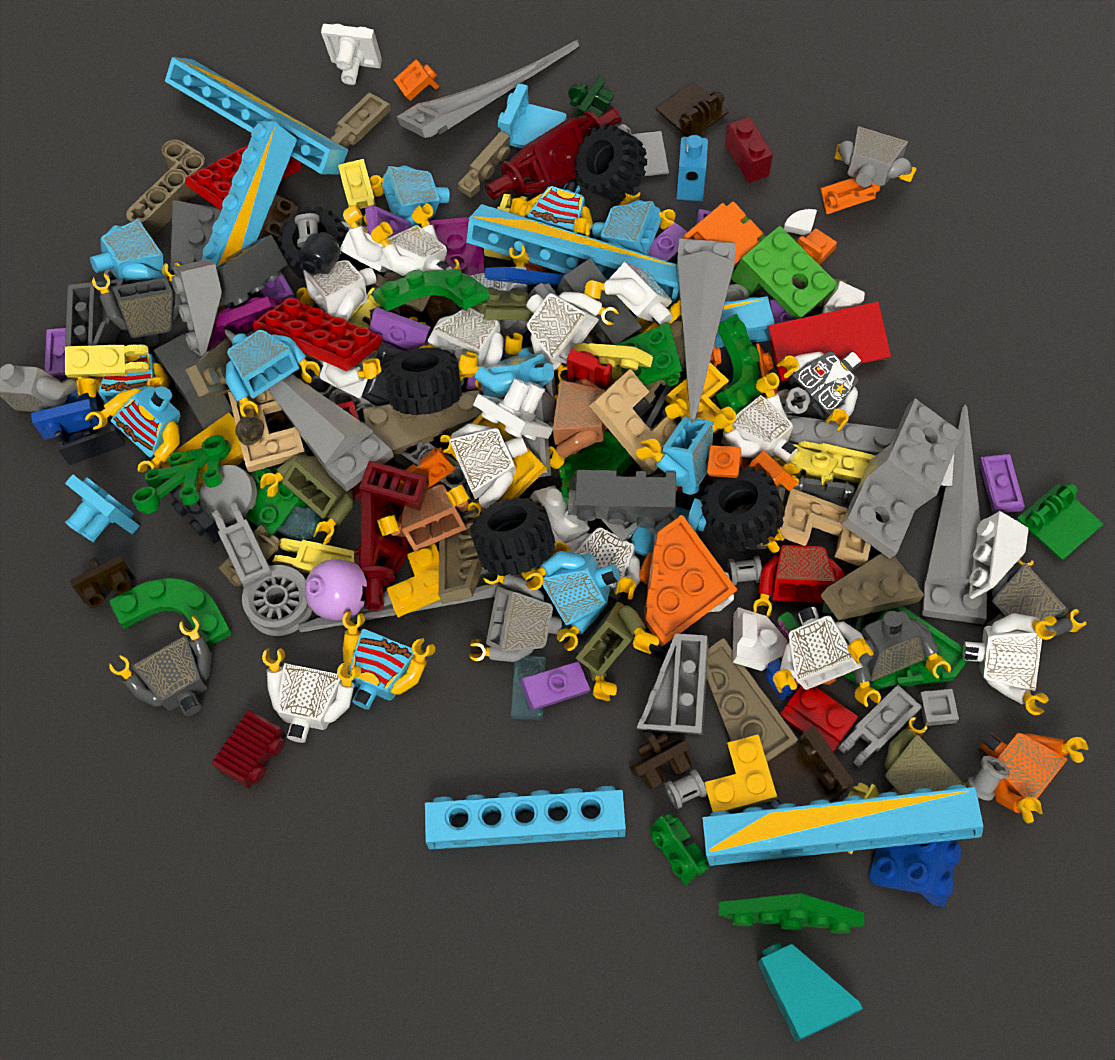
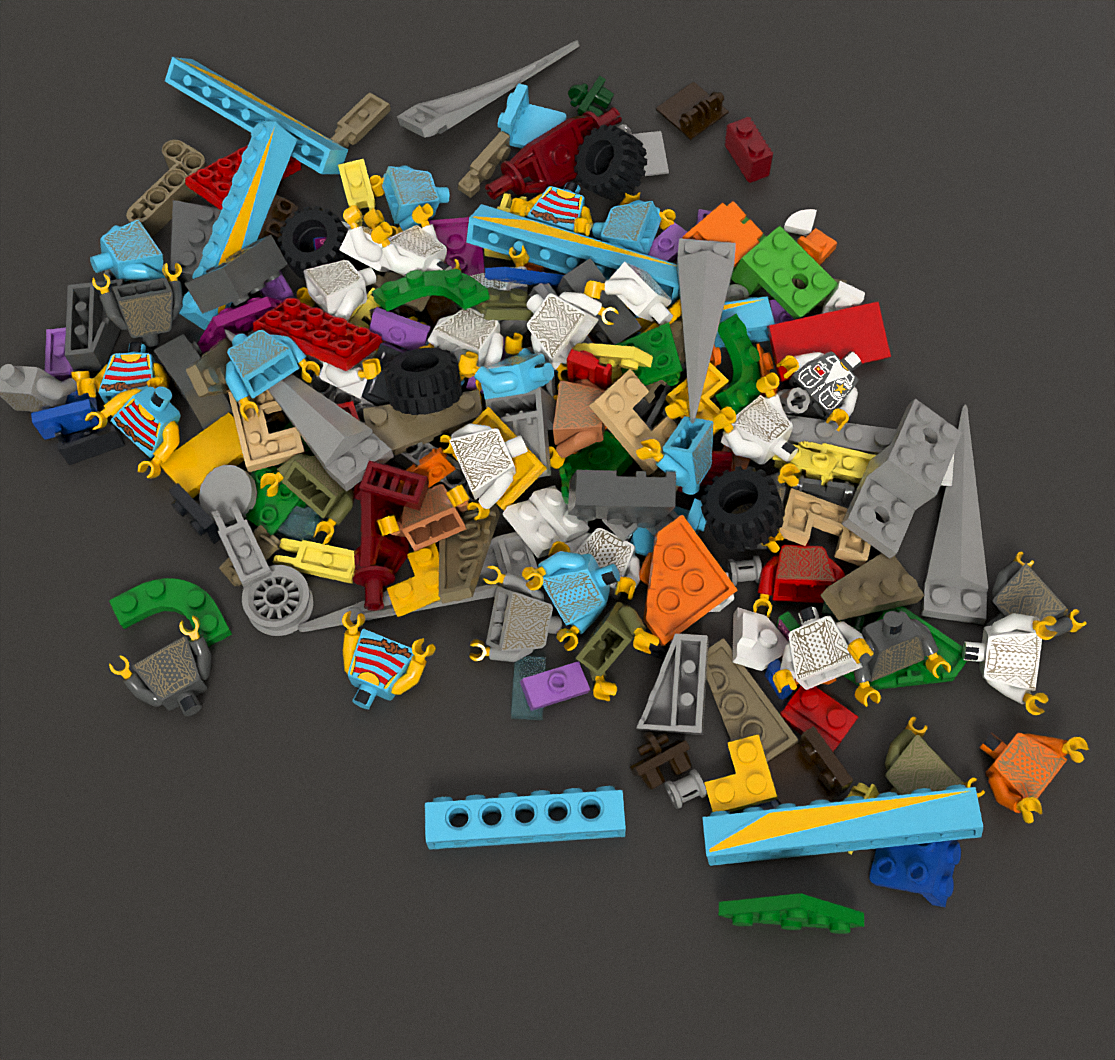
light yellow hinge [65,345,149,378] -> none
medium azure plate [65,475,140,543] -> none
dark brown hips [70,555,135,608] -> none
green plant [132,435,231,514] -> none
light grey slope [172,259,222,357] -> none
dark red brick [212,710,285,789] -> none
clear smoke plate [235,416,264,446] -> none
white torso [262,648,361,743] -> none
light grey bush [294,213,320,248] -> none
black head [298,232,341,275] -> none
lavender cylinder [305,559,367,621] -> none
white plate [321,24,382,85] -> none
medium lavender plate [365,205,411,238] -> none
orange bracket [394,59,440,101] -> none
black tyre [470,497,556,576] -> none
white plate [473,378,553,440] -> none
green hinge [648,813,709,886] -> none
dark azure torso [676,135,708,201] -> none
orange bracket [707,445,743,478] -> none
orange bracket [744,450,798,491] -> none
teal slope [757,943,863,1042] -> none
orange hinge [820,177,880,214] -> none
light grey torso [834,126,917,187] -> none
light grey hinge [838,685,922,768] -> none
light grey plate [918,689,959,726] -> none
light grey bush [966,756,1010,801] -> none
white slope [969,511,1028,599] -> none
medium lavender plate [979,454,1025,514] -> none
green hinge [1017,483,1104,561] -> none

